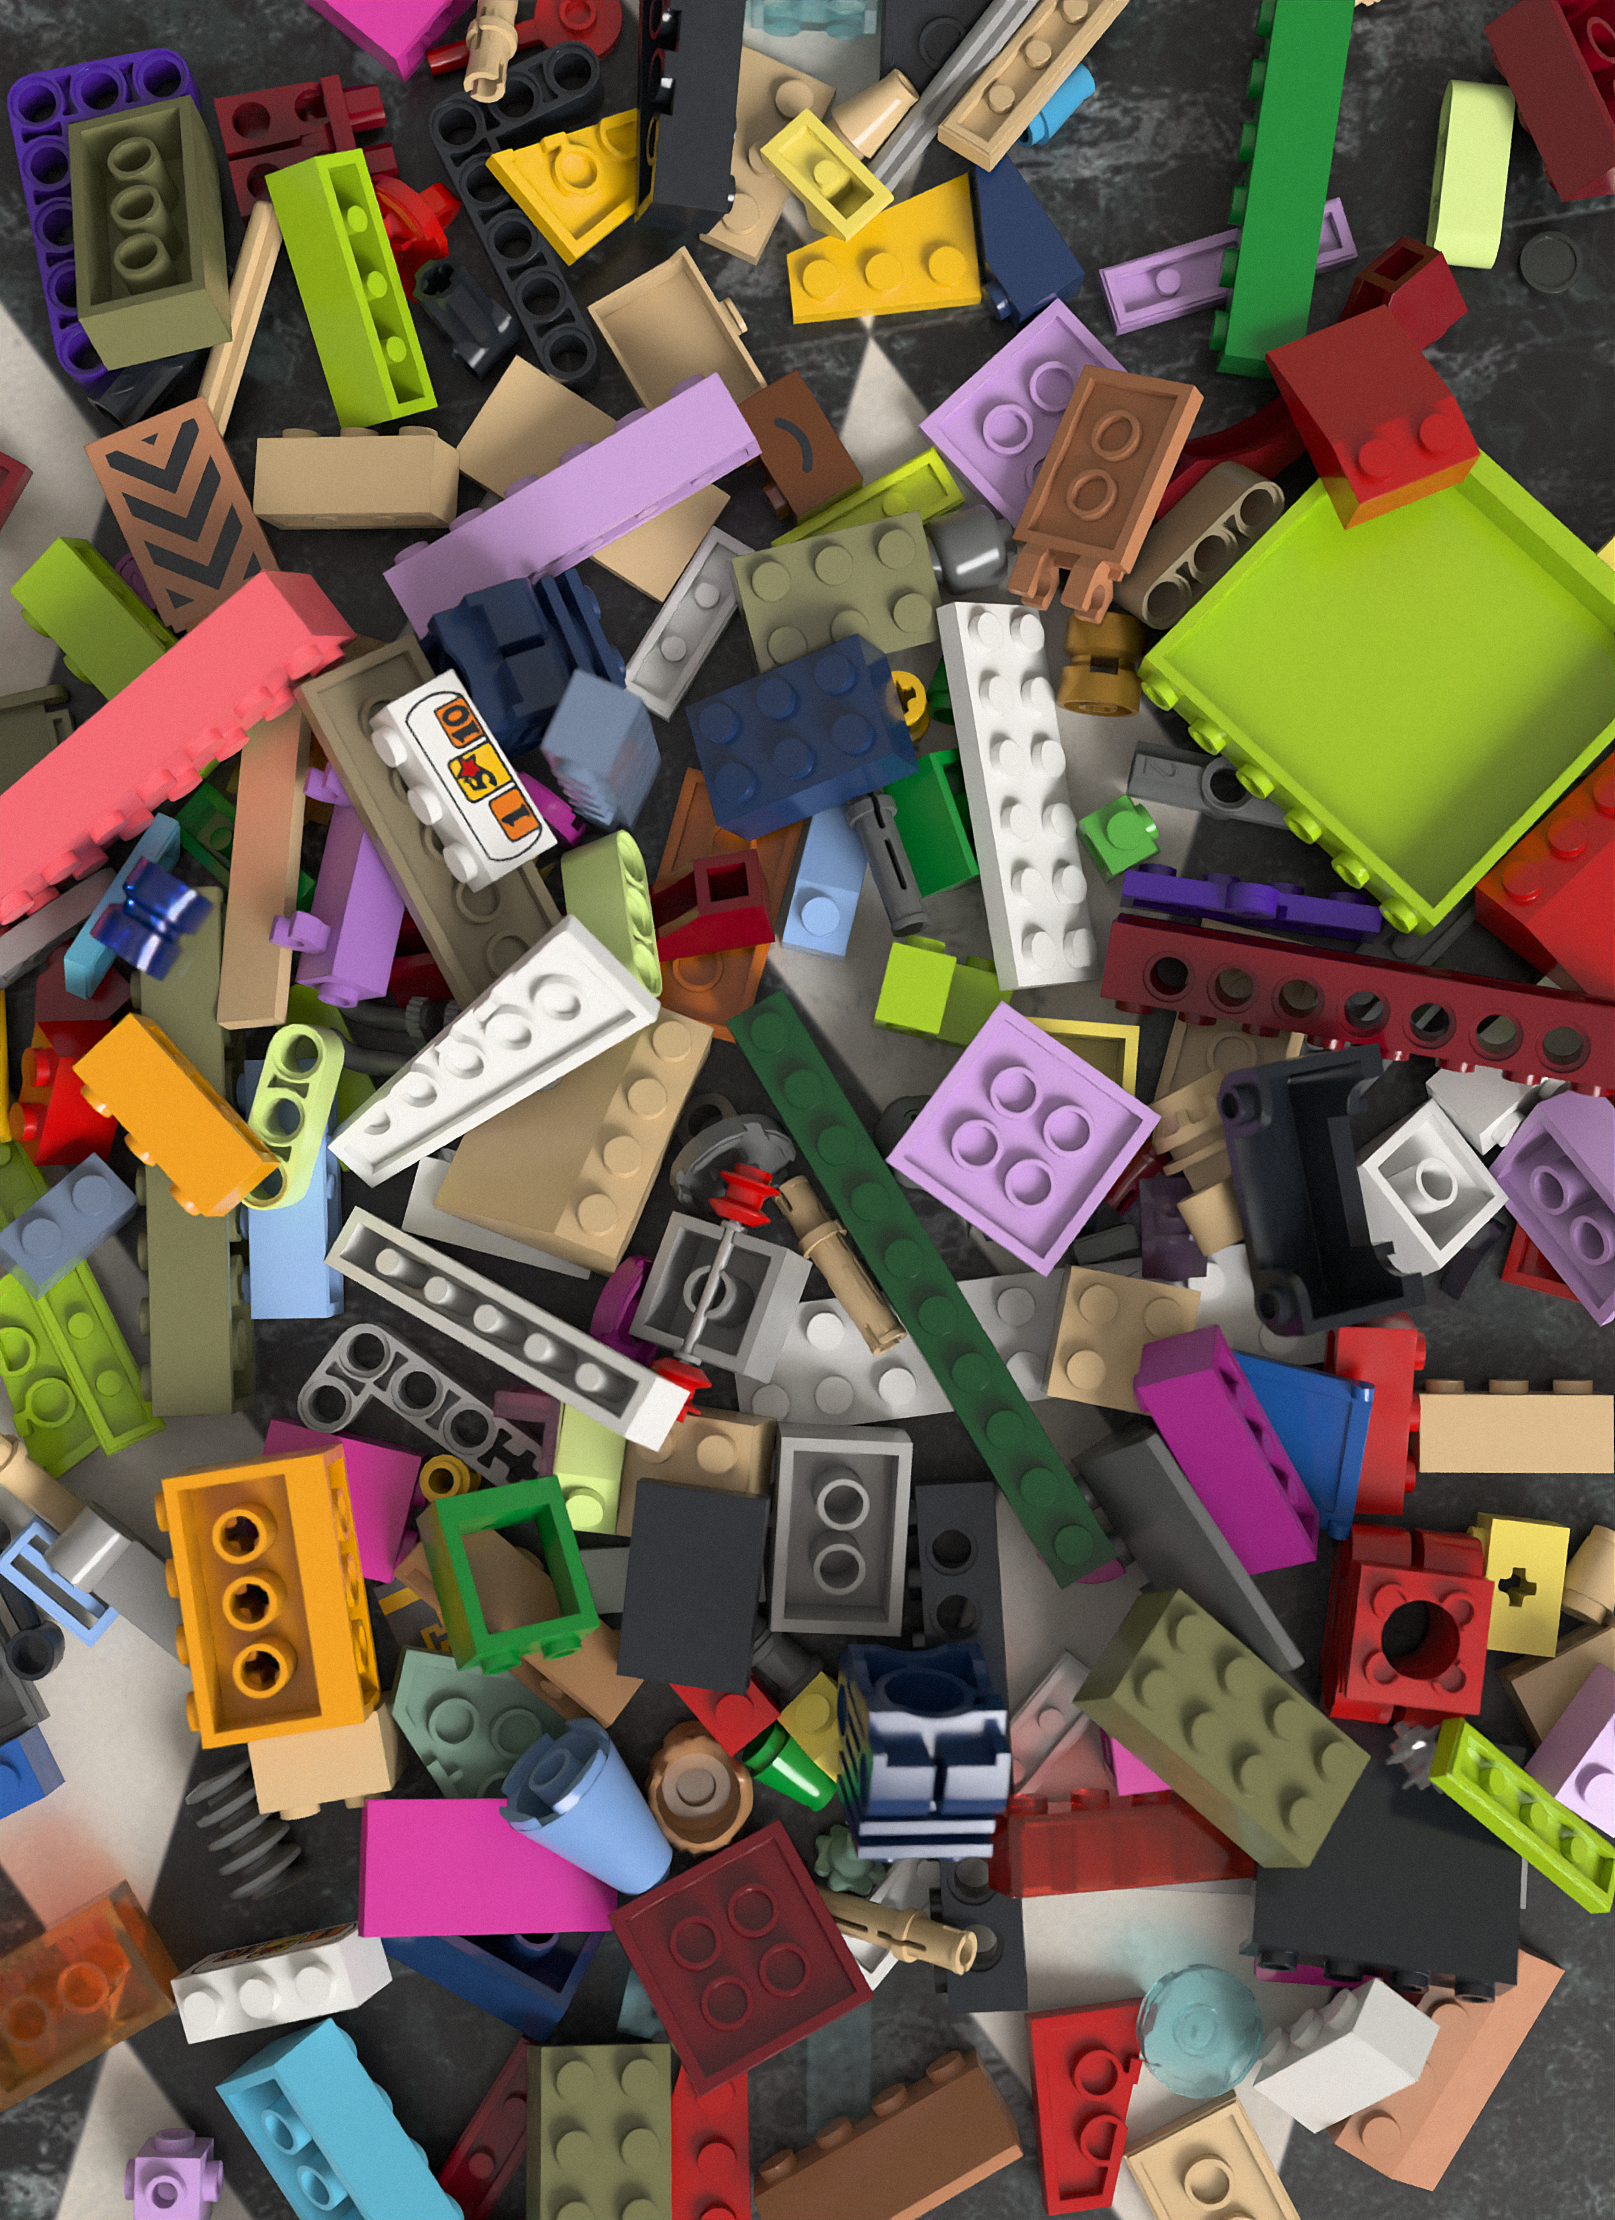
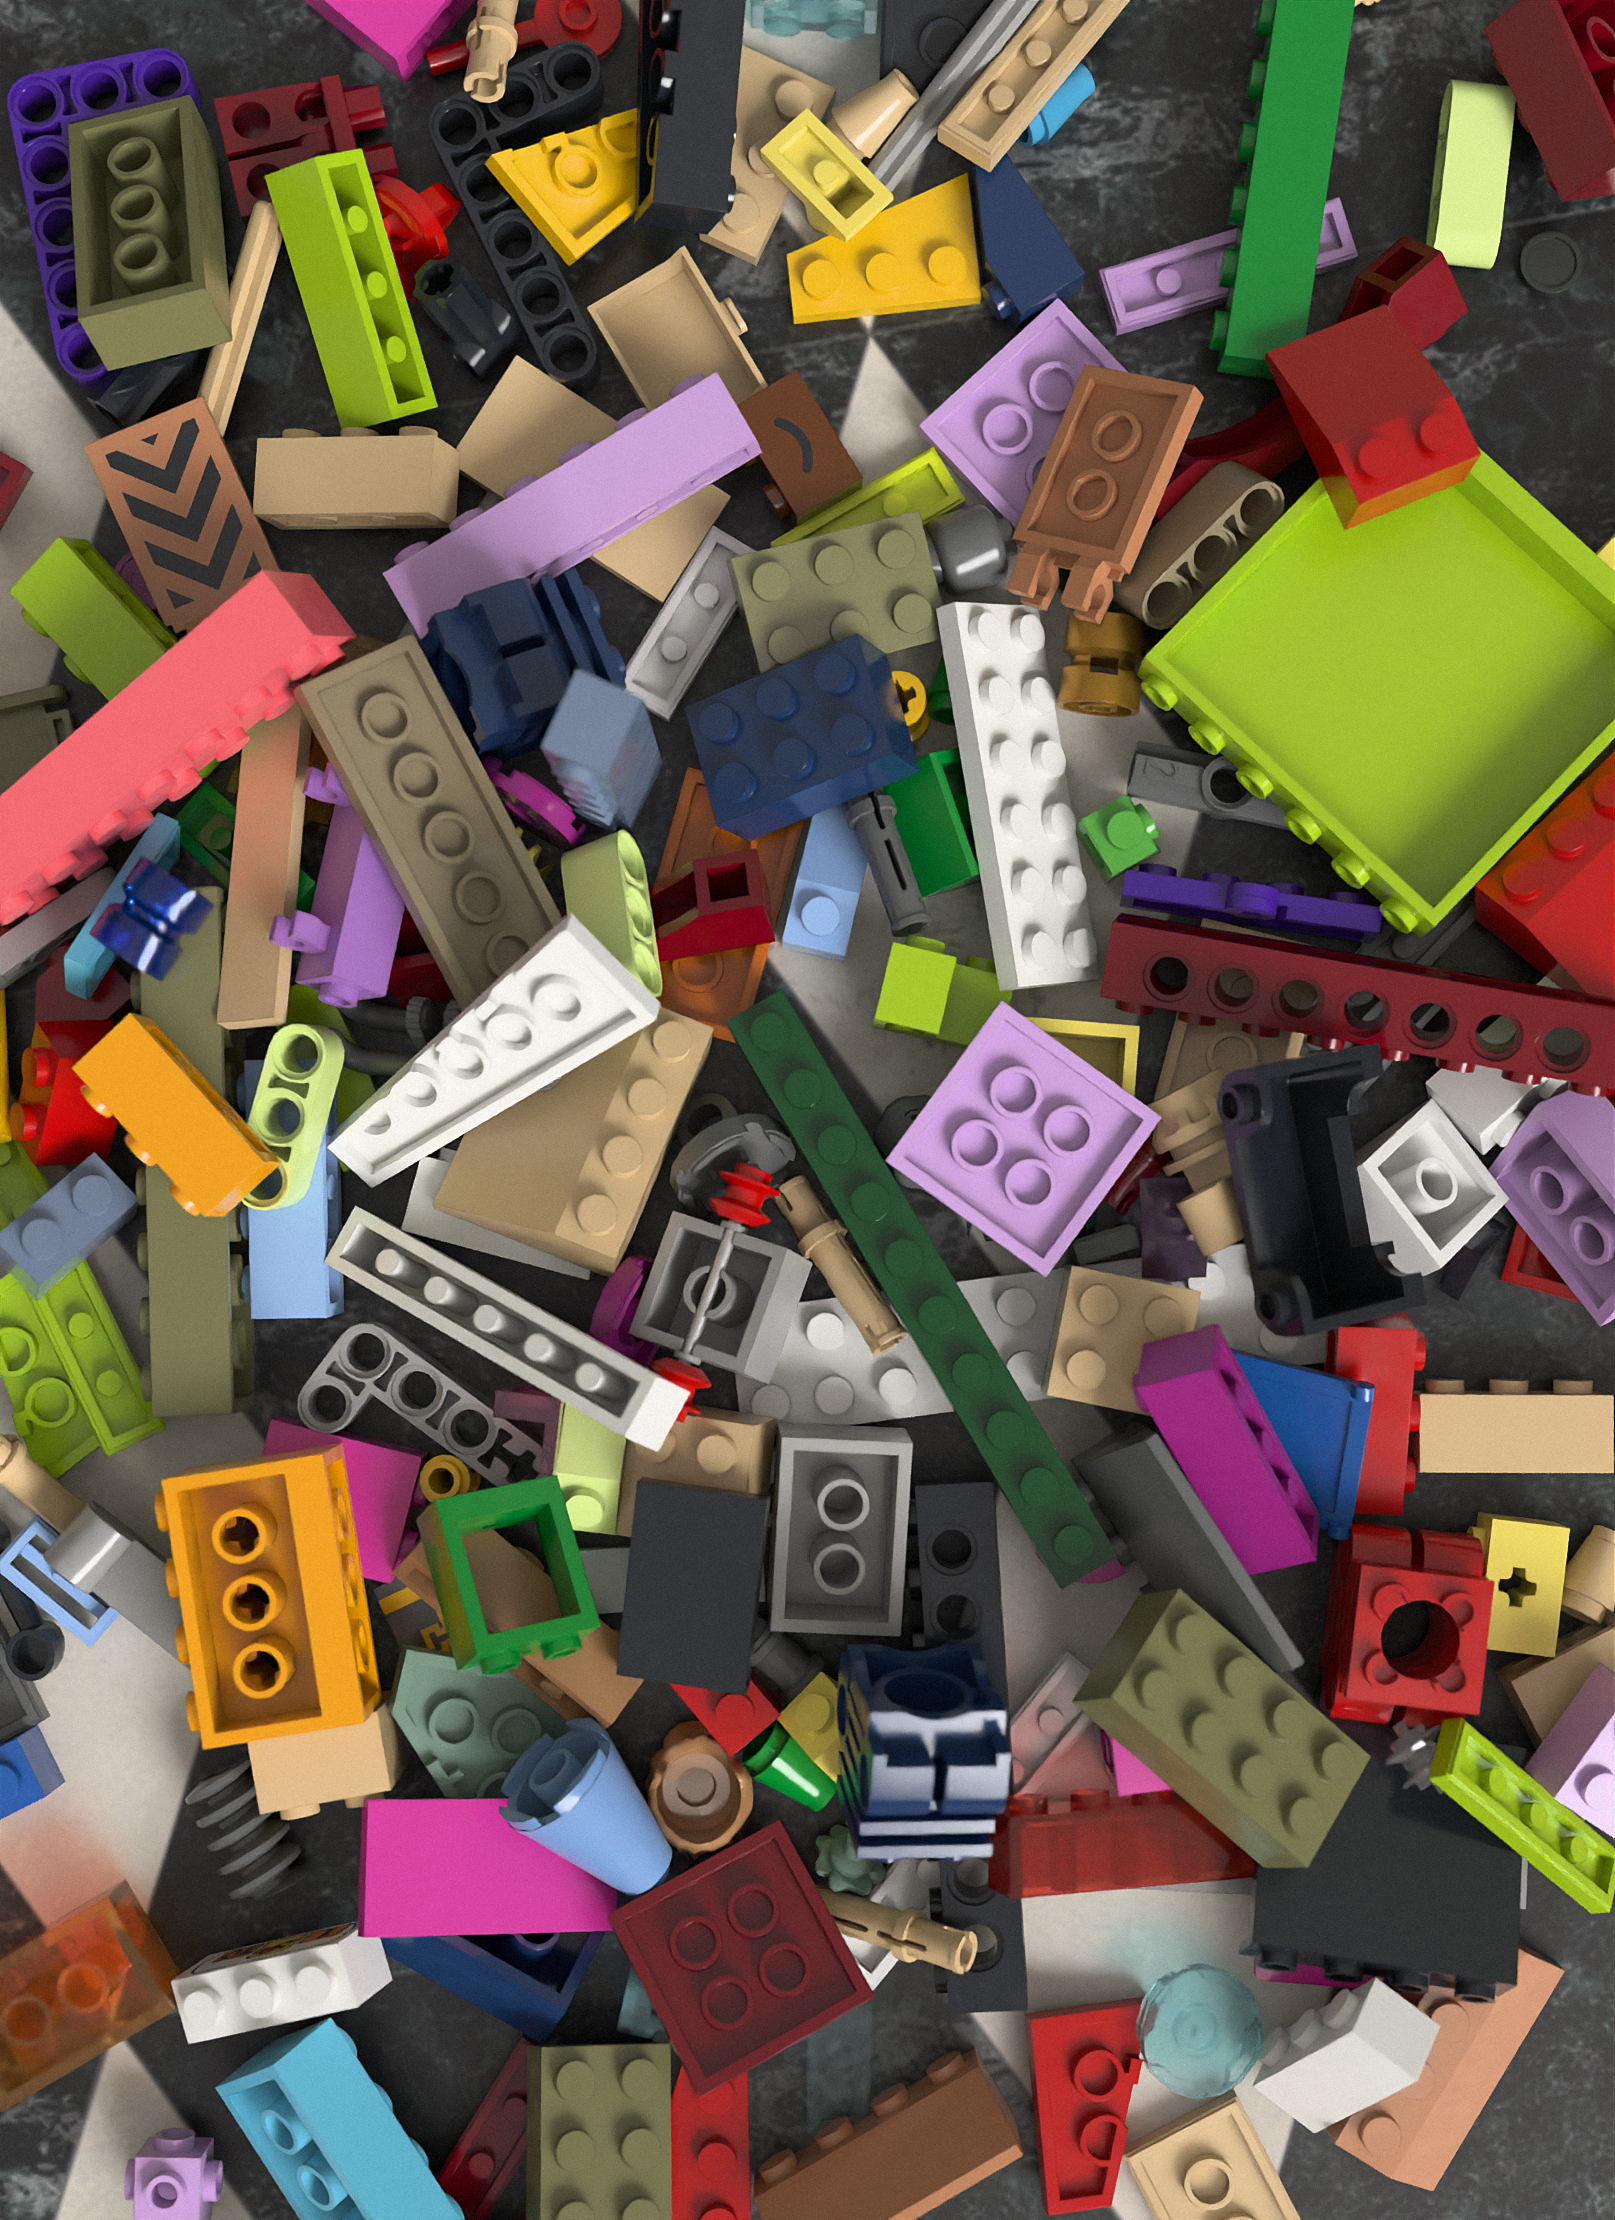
brick [368,669,558,893] -> none

